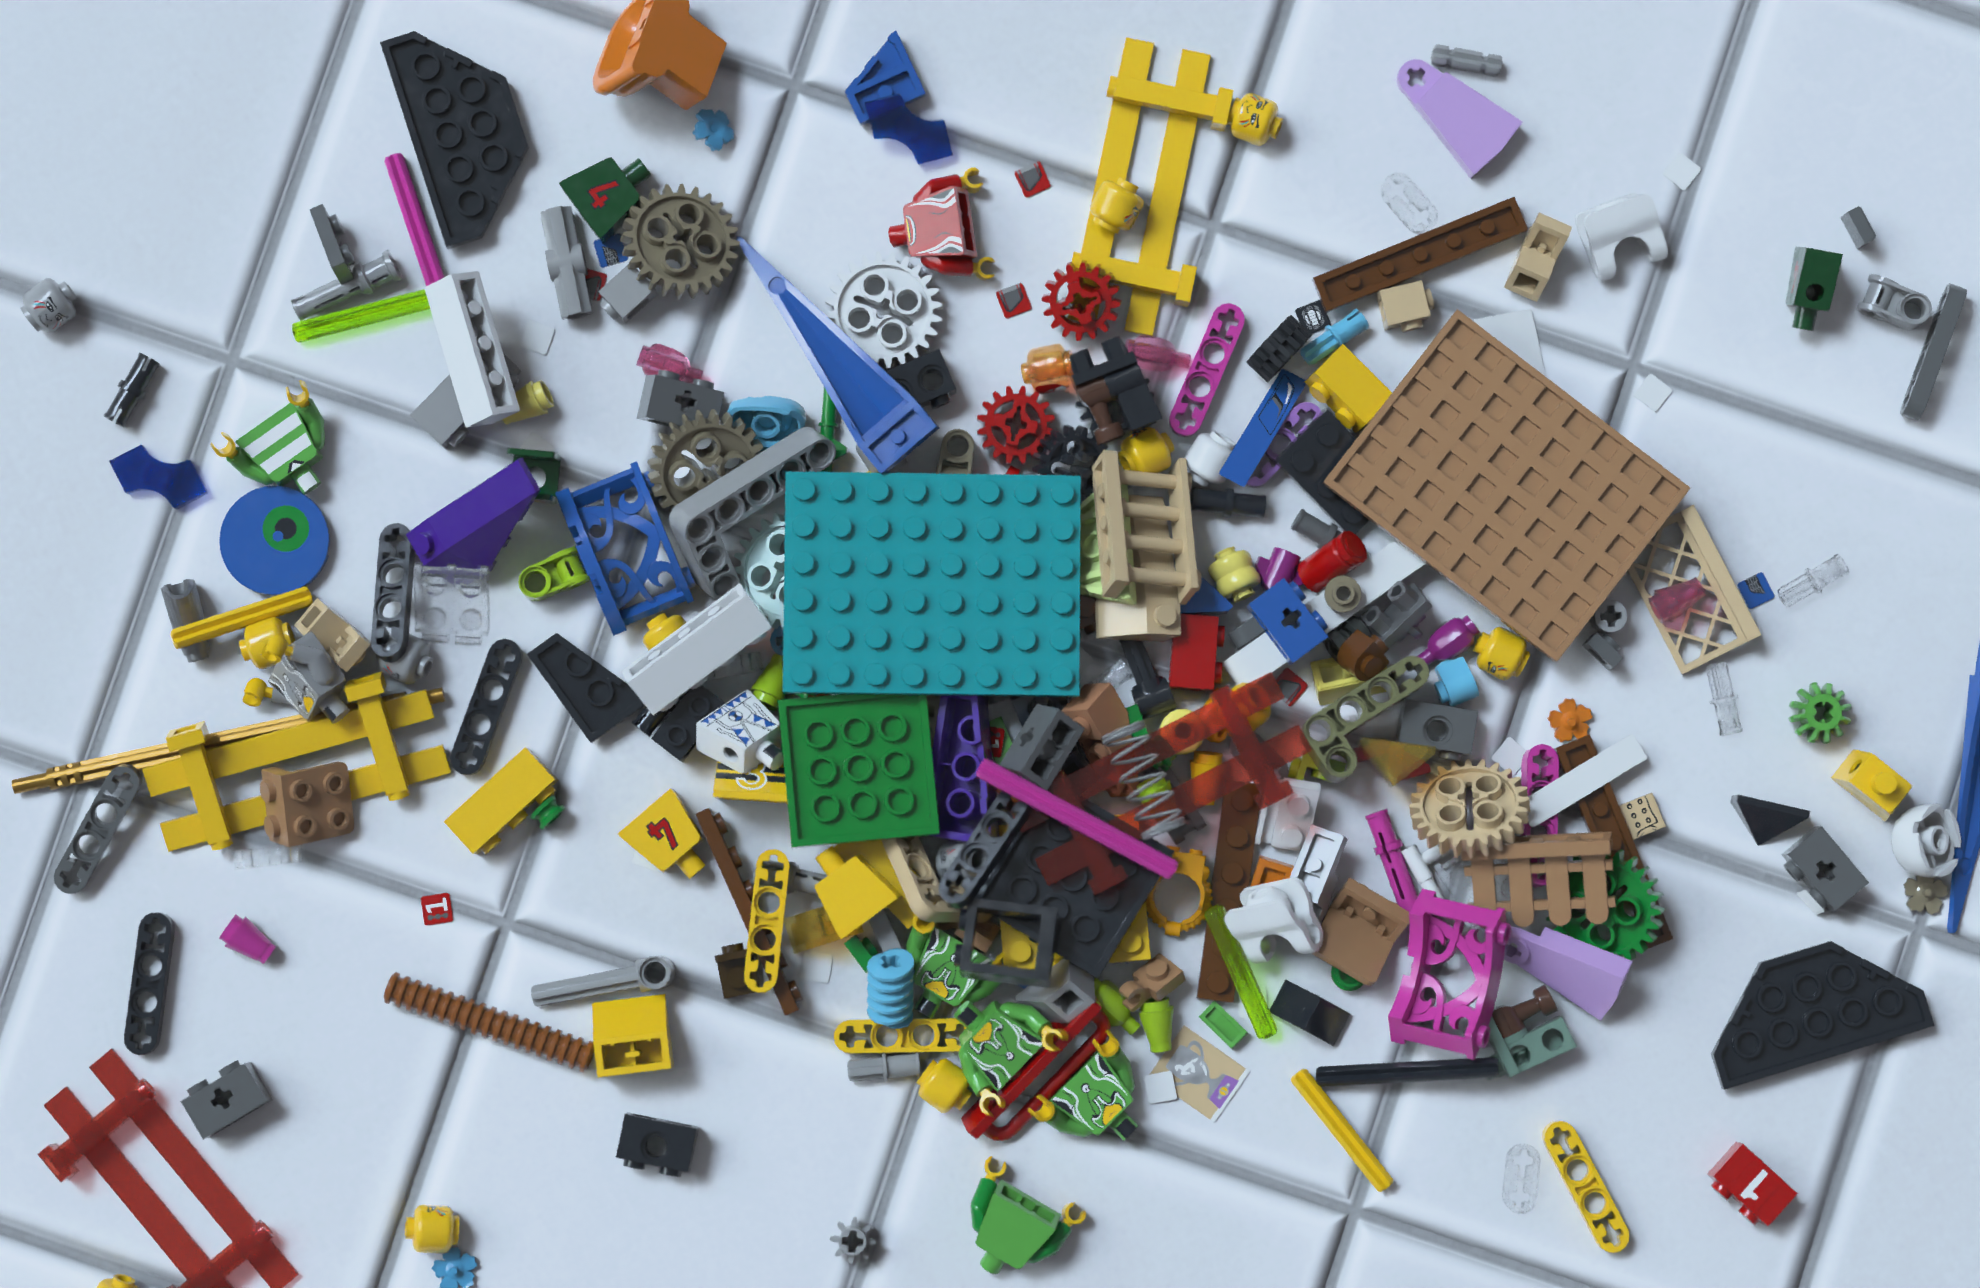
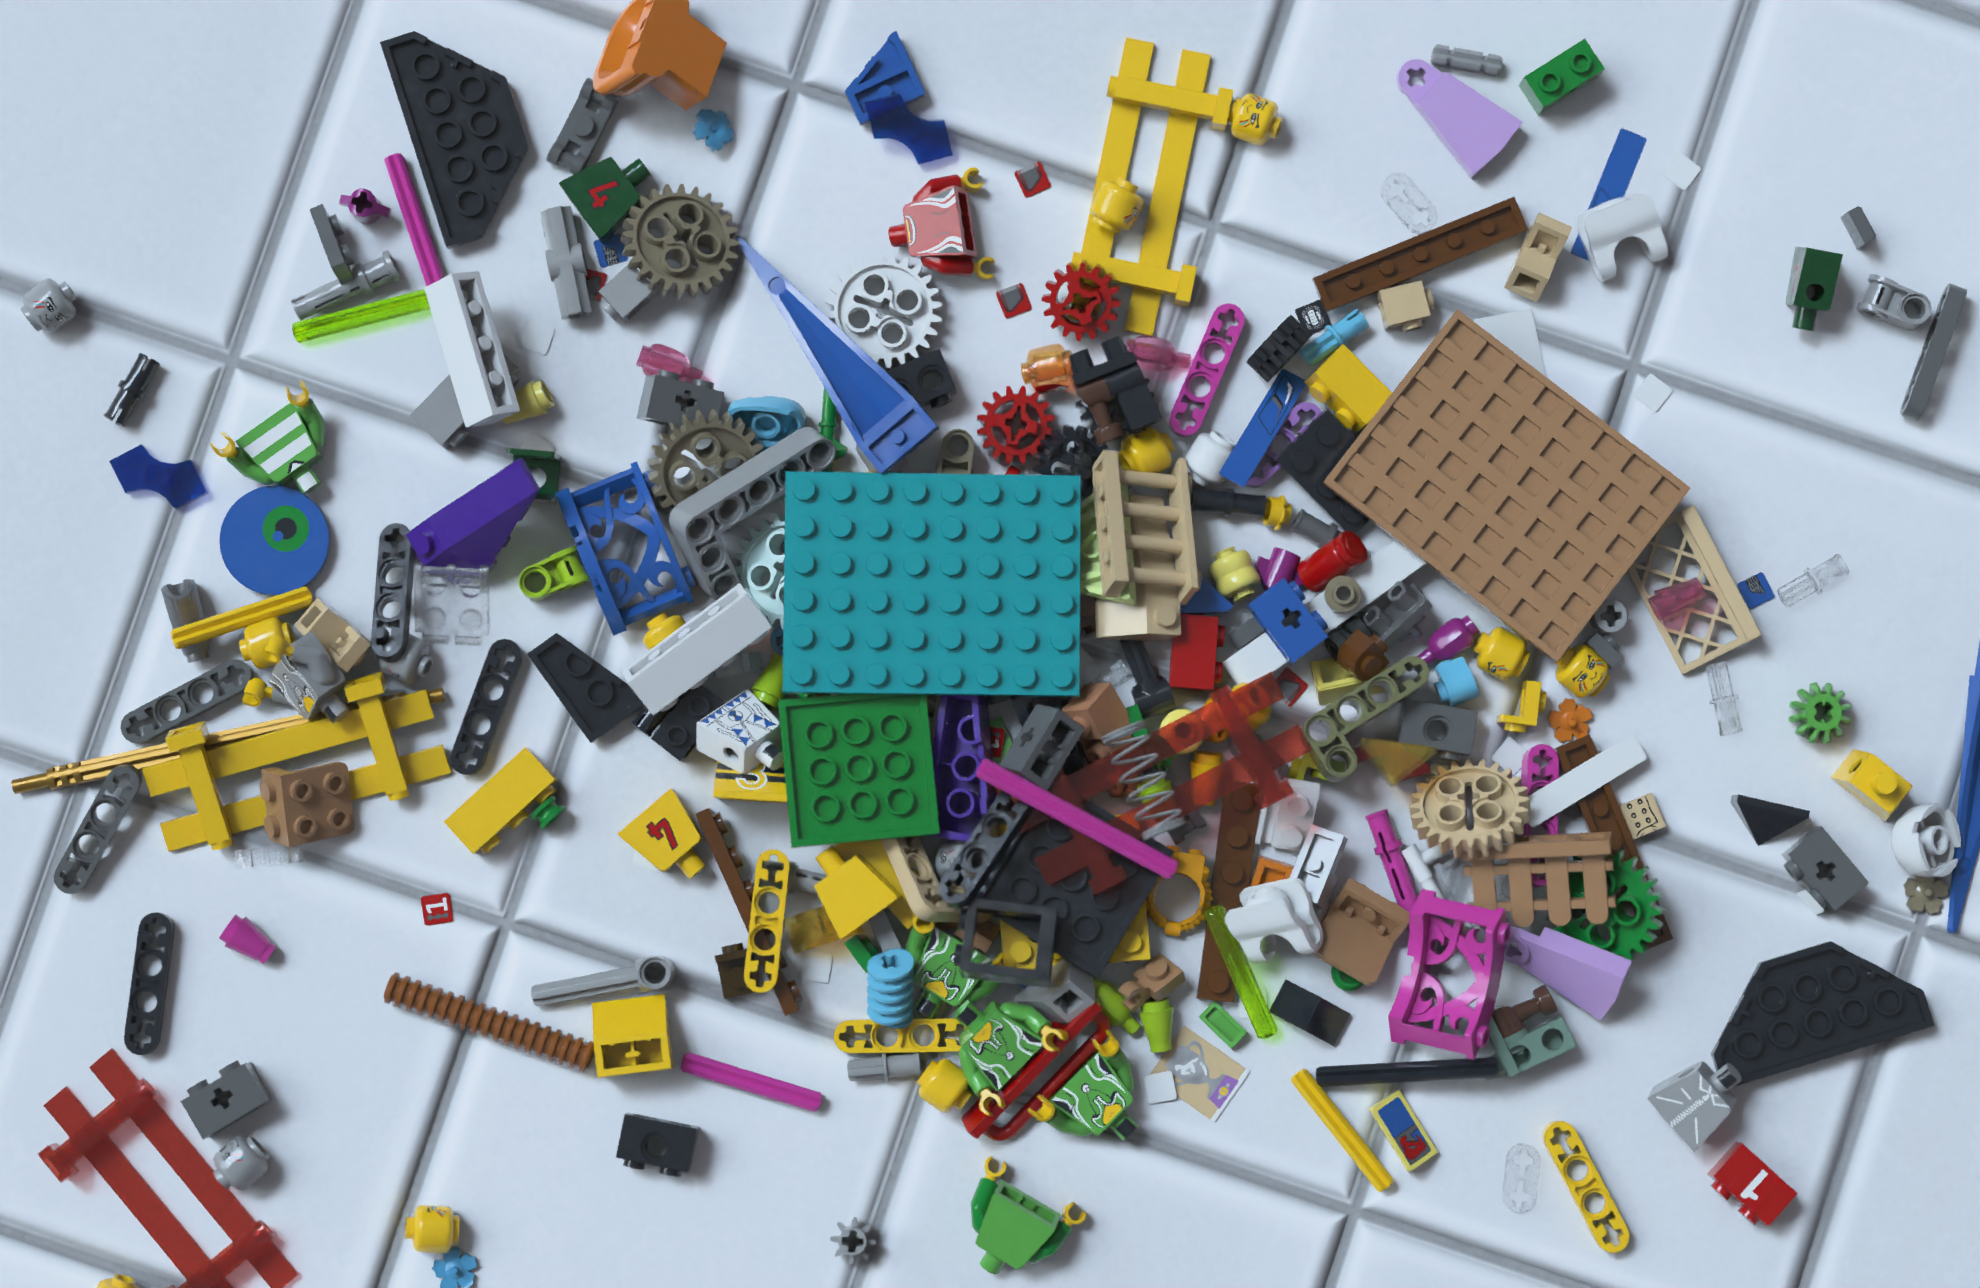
none -> dark grey beam [120,659,254,744]
none -> light grey head [213,1136,270,1191]
none -> magenta piece [339,188,391,224]
none -> dark grey plate [546,78,621,174]
none -> dark pink axle [680,1052,823,1112]
none -> yellow plate [1262,495,1292,531]
none -> slope [1368,1089,1438,1173]
none -> yellow bracket [1496,680,1546,733]
none -> green brick [1518,39,1605,115]
none -> yellow head [1554,643,1610,698]
none -> blue sticker [1571,128,1647,261]
none -> light grey torso [1647,1061,1742,1152]

